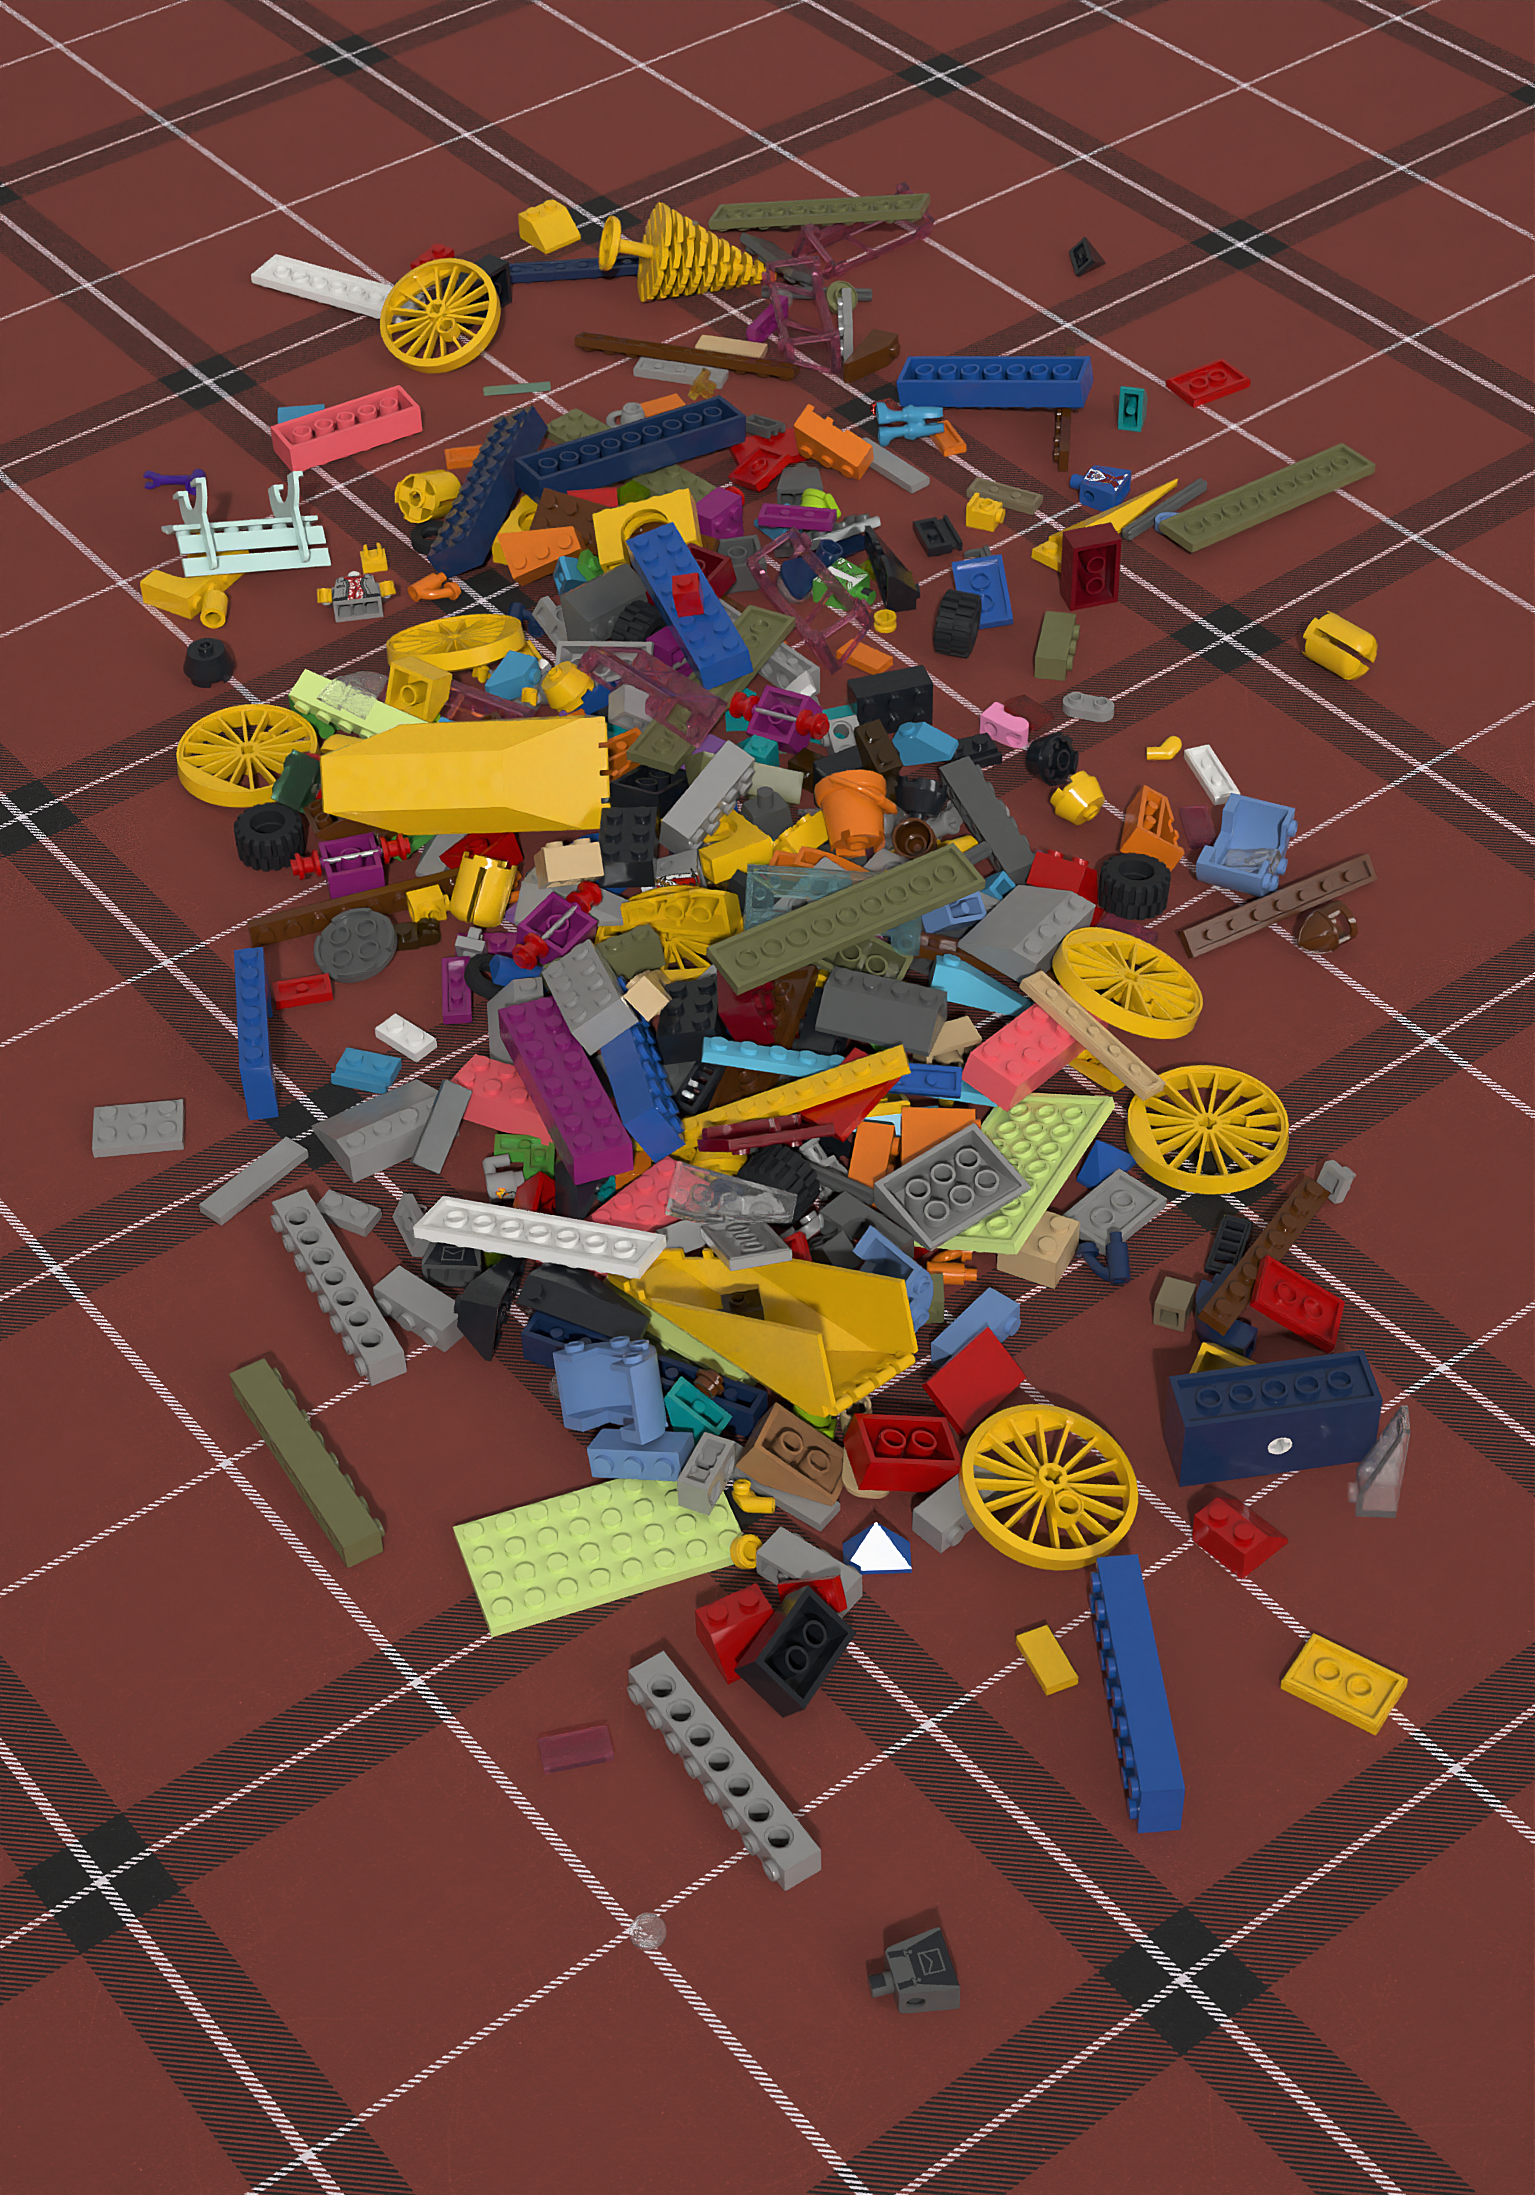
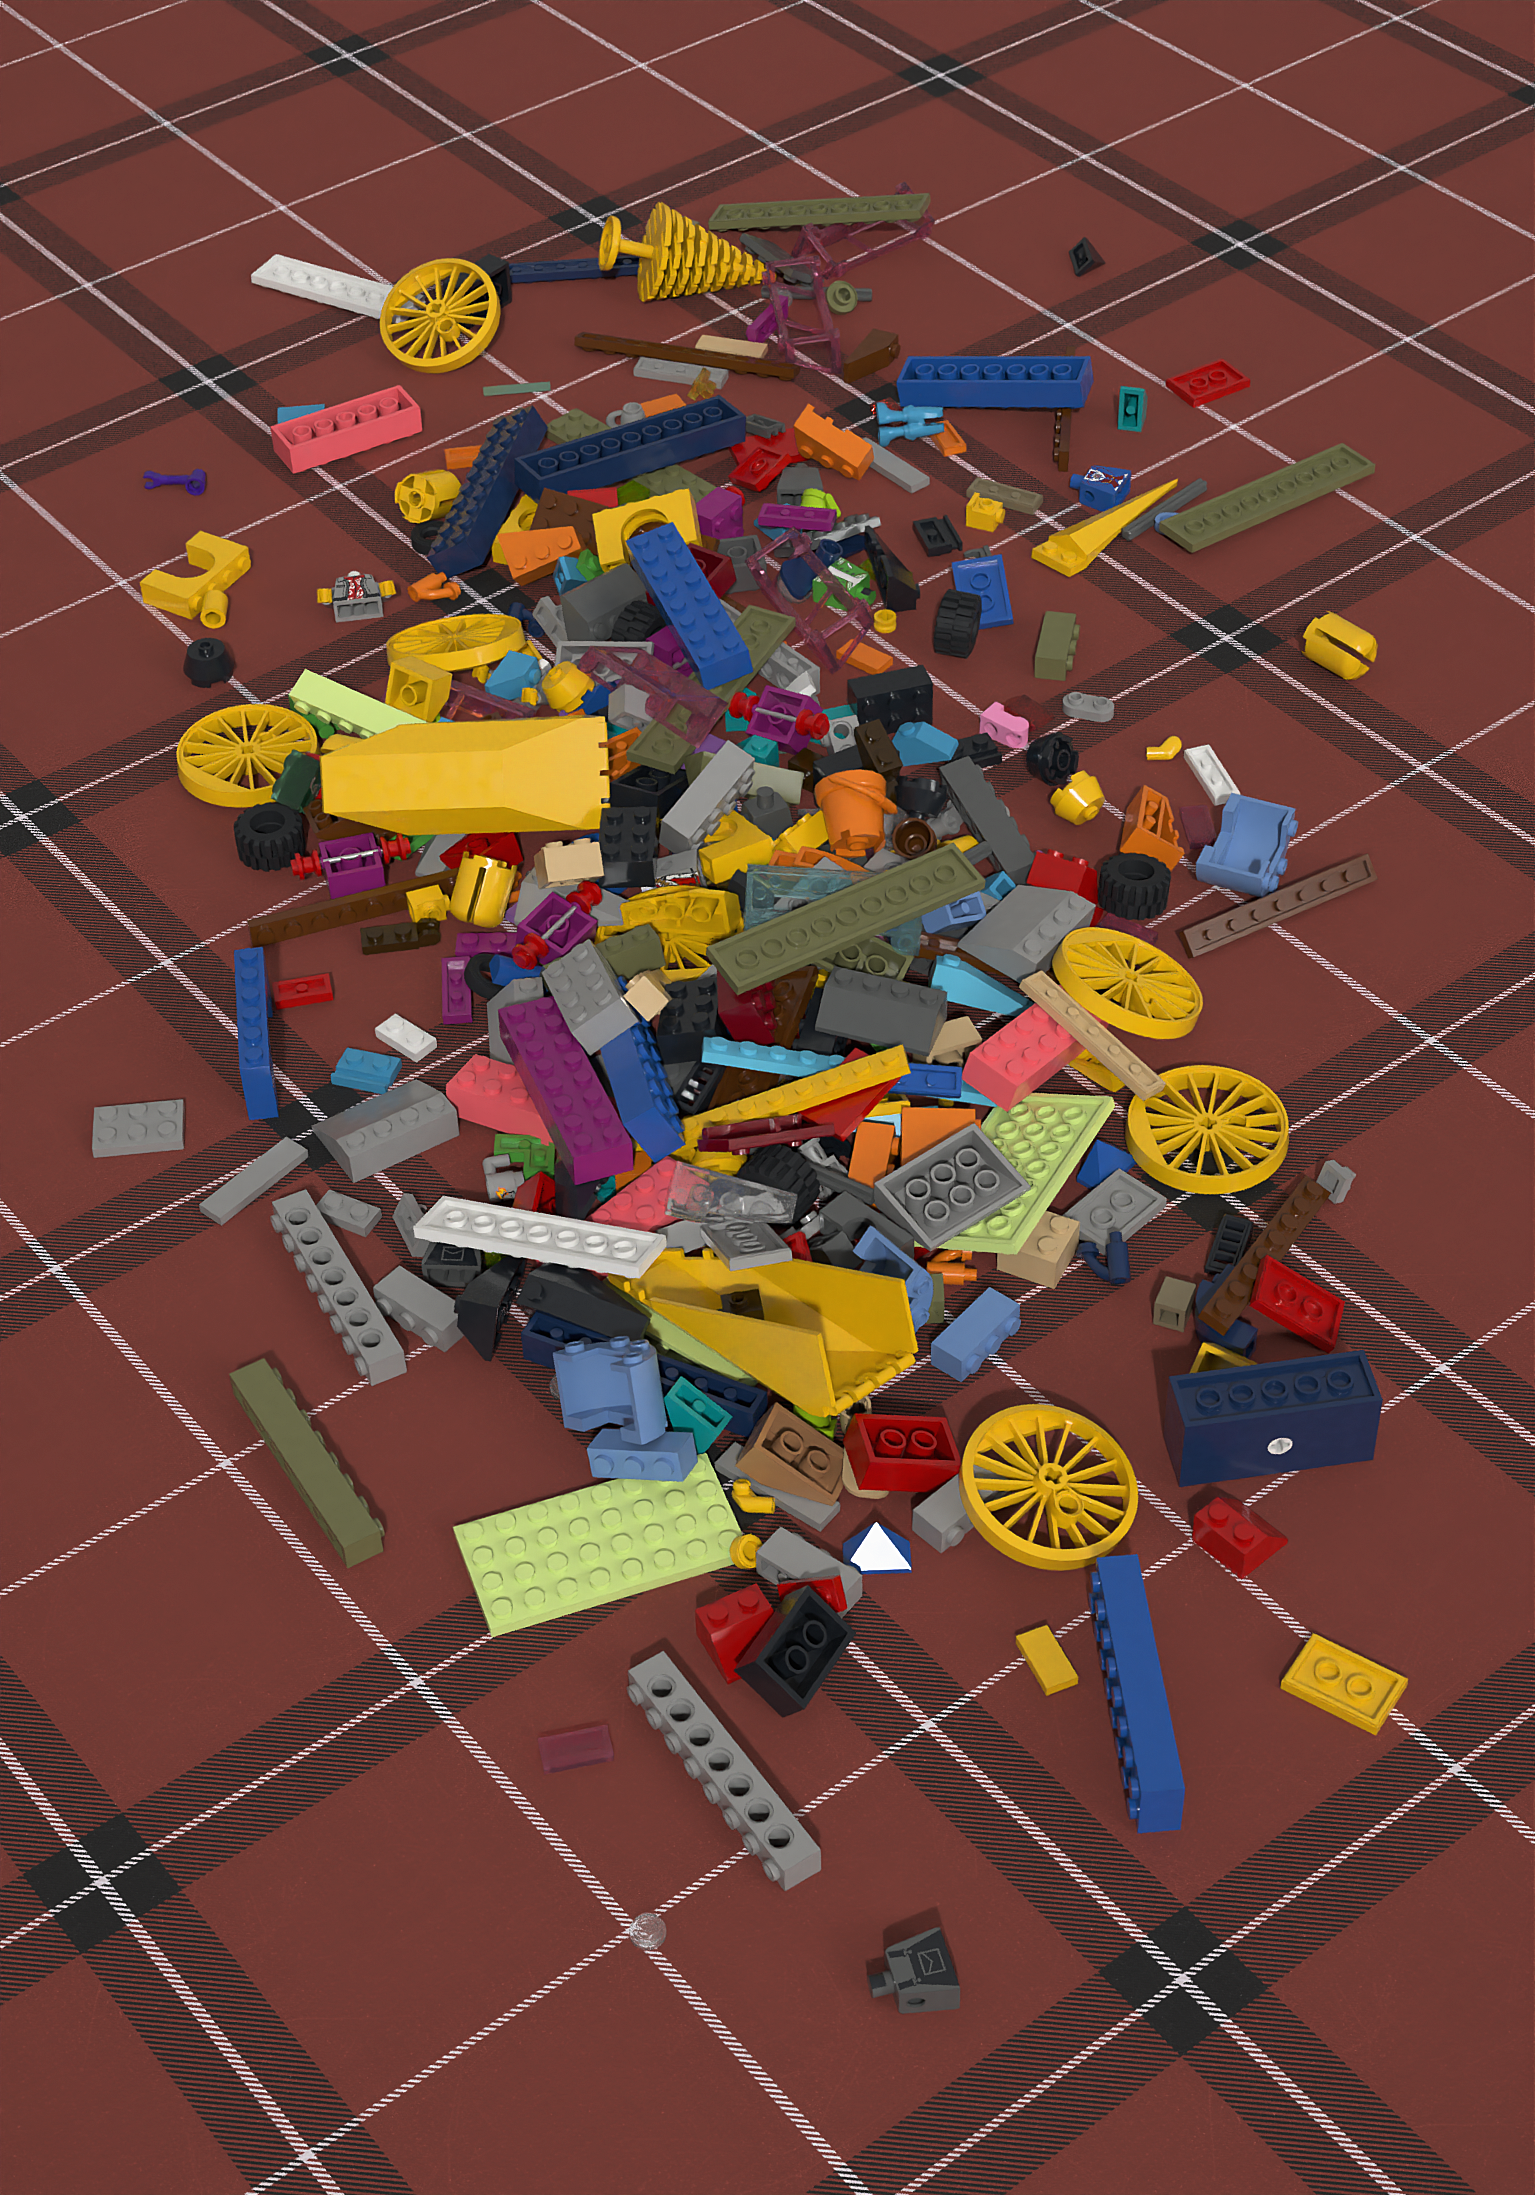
light aqua piece [161,471,331,577] -> none
dark grey tile [313,908,398,983] -> none
clear brick [317,671,389,720] -> none
yellow tile [360,543,388,574] -> none
red plate [410,243,455,270] -> none
tile [410,1079,473,1175] -> none
light grey tile [455,927,488,959] -> none
yellow slope [518,199,581,254] -> none
red brick [672,572,704,617] -> none
light grey brick [677,1432,736,1516] -> none
reddish brown plate [693,1369,725,1399] -> none
light grey plate [837,288,853,362] -> none
red tile [921,1327,1027,1437] -> none
dark red brick [1060,522,1122,611] -> none
clear plate [1220,848,1282,874] -> none
reddish brown helmet [1297,900,1358,954] -> none
clear wedge [1348,1405,1410,1518] -> none

